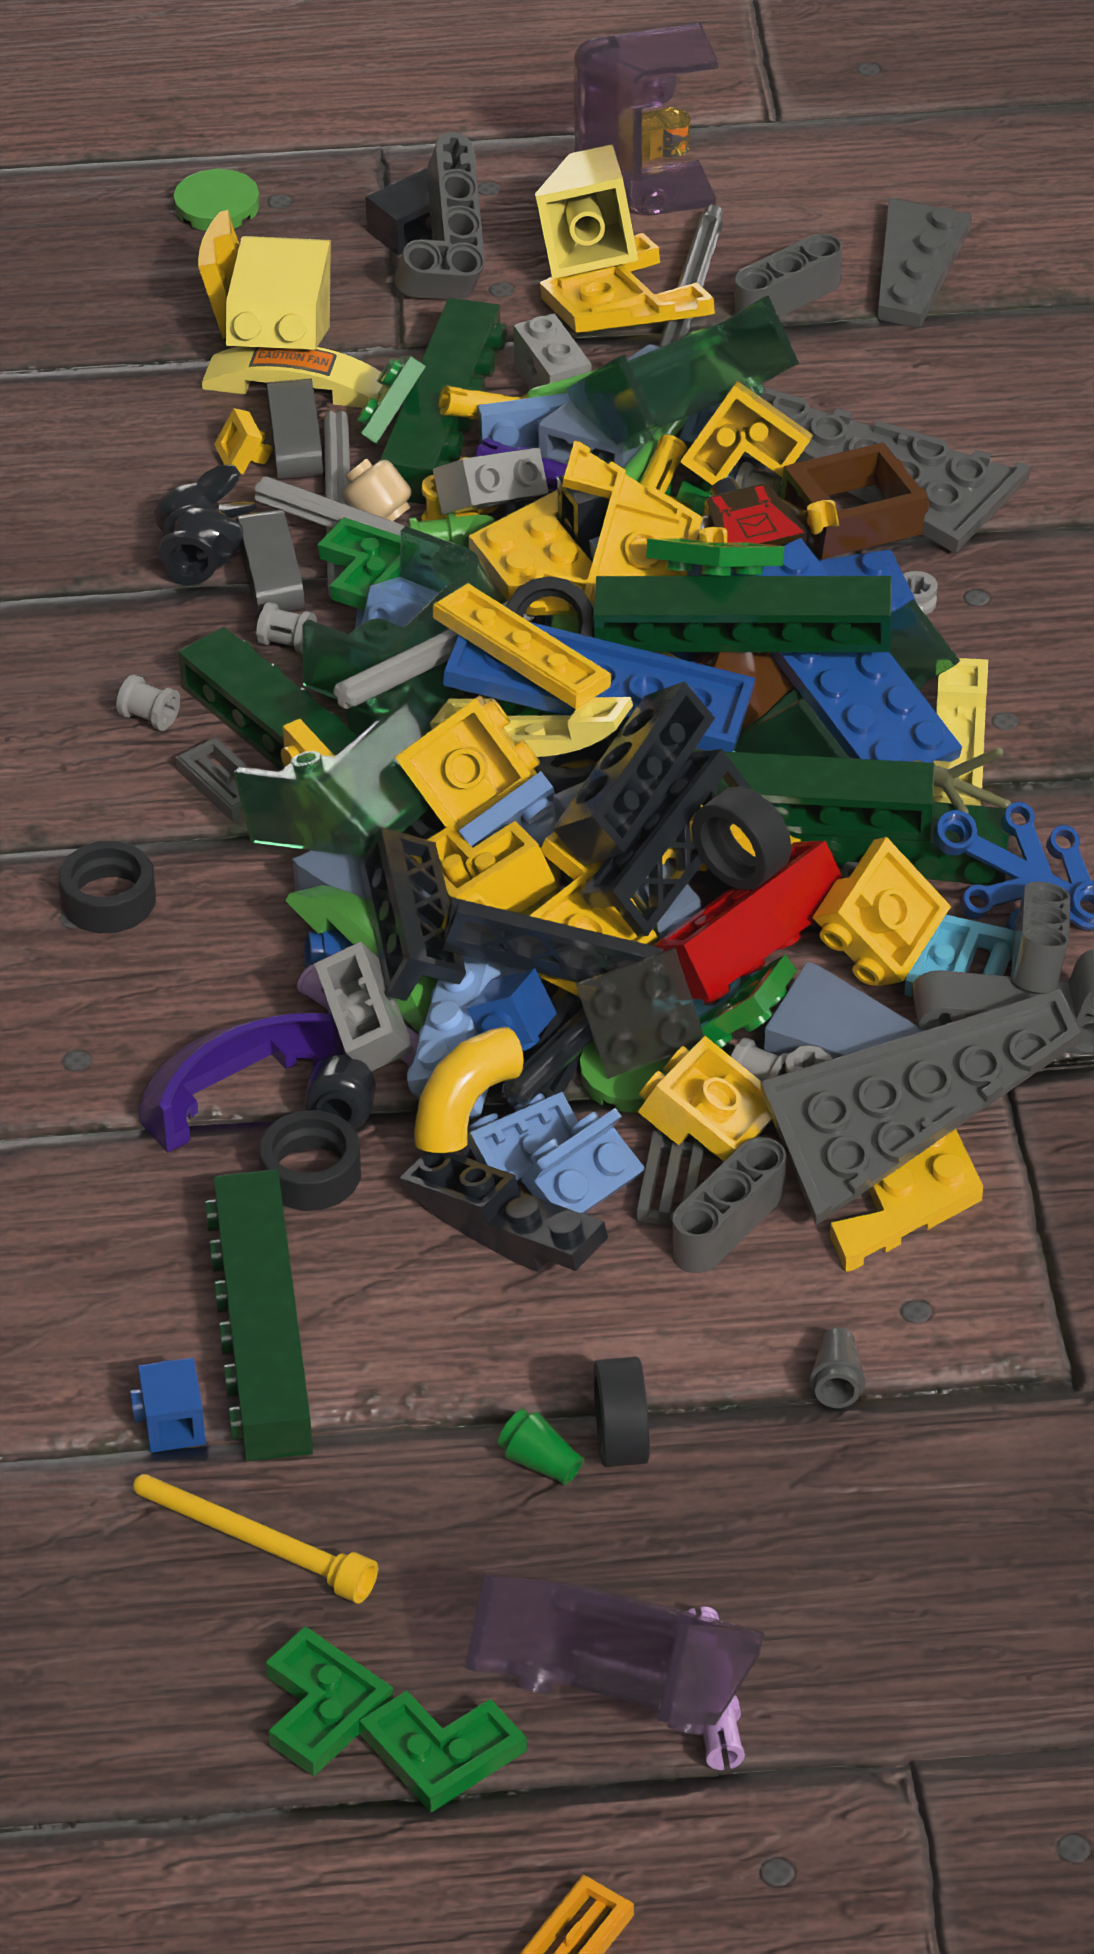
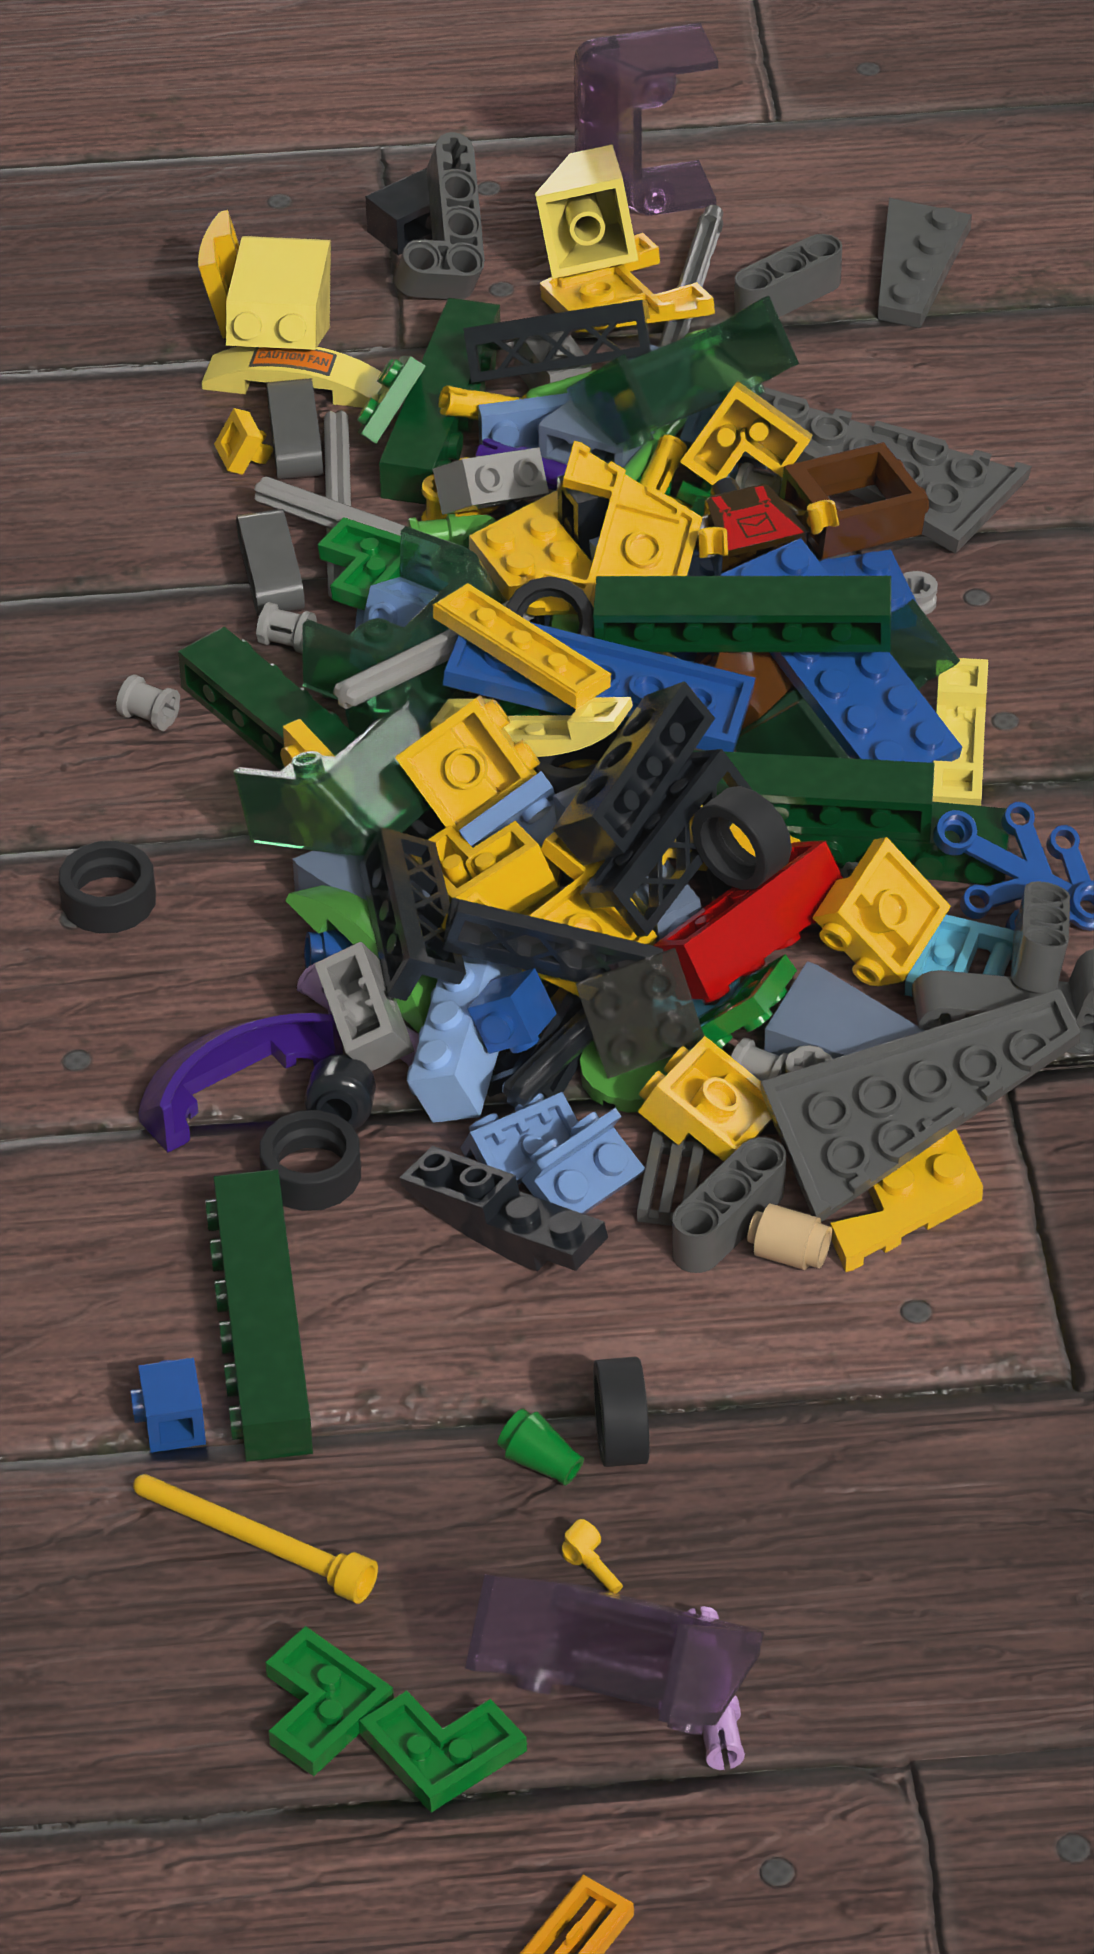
black animal [154,464,257,586] -> none
bright green tile [173,169,260,231] -> none
dark grey tile [176,737,273,822] -> none
tan head [342,458,411,521] -> none
yellow cylinder [414,1027,524,1153] -> none
clear yellow leg [610,108,691,174] -> none
green plate [646,538,785,576] -> none
dark grey cone [810,1328,866,1408] -> none
olive plant [913,748,1011,814] -> none
none -> black fence [463,299,652,383]
none -> yellow hand [562,1519,623,1595]
none -> tan brick [747,1203,832,1270]

